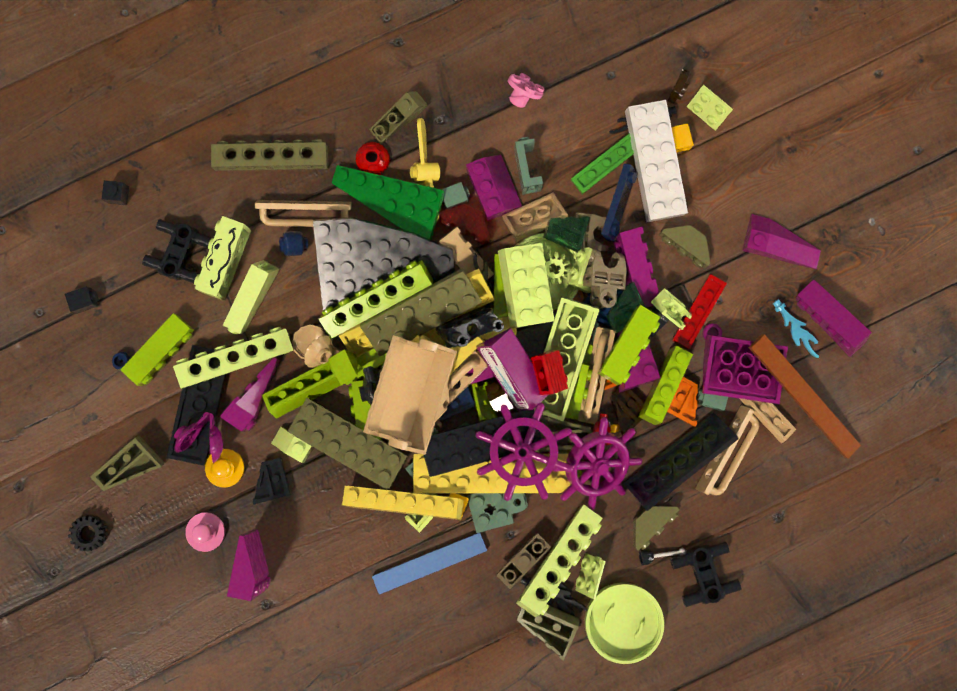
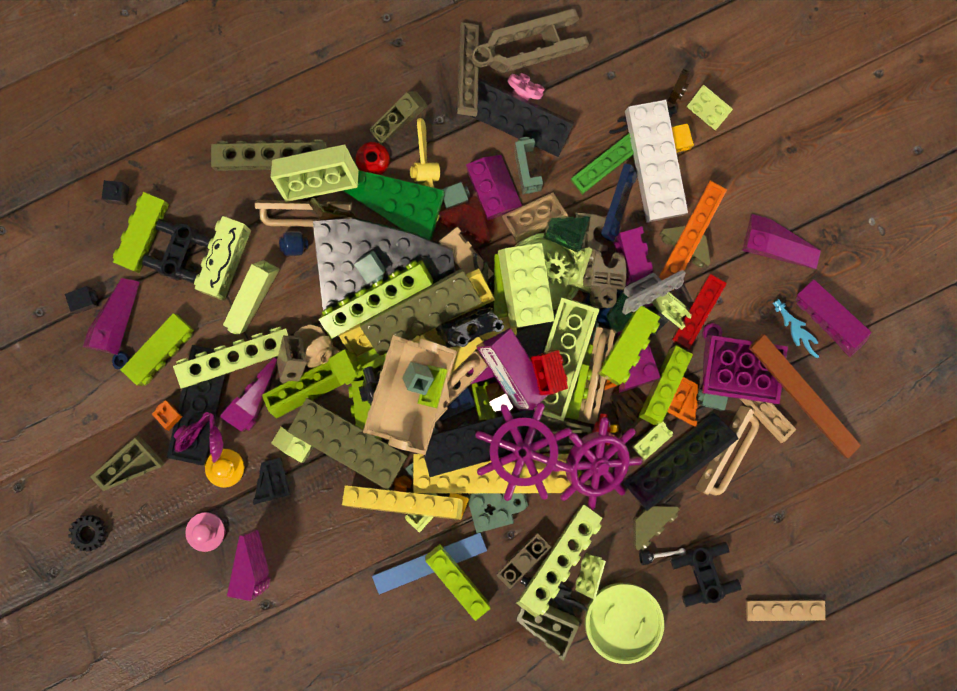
none -> magenta wedge [83,278,140,355]
none -> lime brick [113,192,169,273]
none -> orange bracket [152,400,182,431]
none -> yellowish green brick [271,145,359,202]
none -> dark tan torso [277,335,307,383]
none -> dark brown wing [309,198,356,220]
none -> brick [354,250,386,284]
none -> orange bar [393,475,412,492]
none -> sand green brick [402,361,434,395]
none -> lime tile [417,365,447,408]
none -> lime brick [425,544,490,621]
none -> black plate [456,77,574,157]
none -> dark tan tile [457,22,479,117]
none -> dark tan piece [471,9,589,73]
none -> light grey bracket [622,270,686,315]
none -> yellowish green hinge [631,422,673,461]
none -> orange tile [659,181,727,291]
none -> tan plate [746,600,825,621]

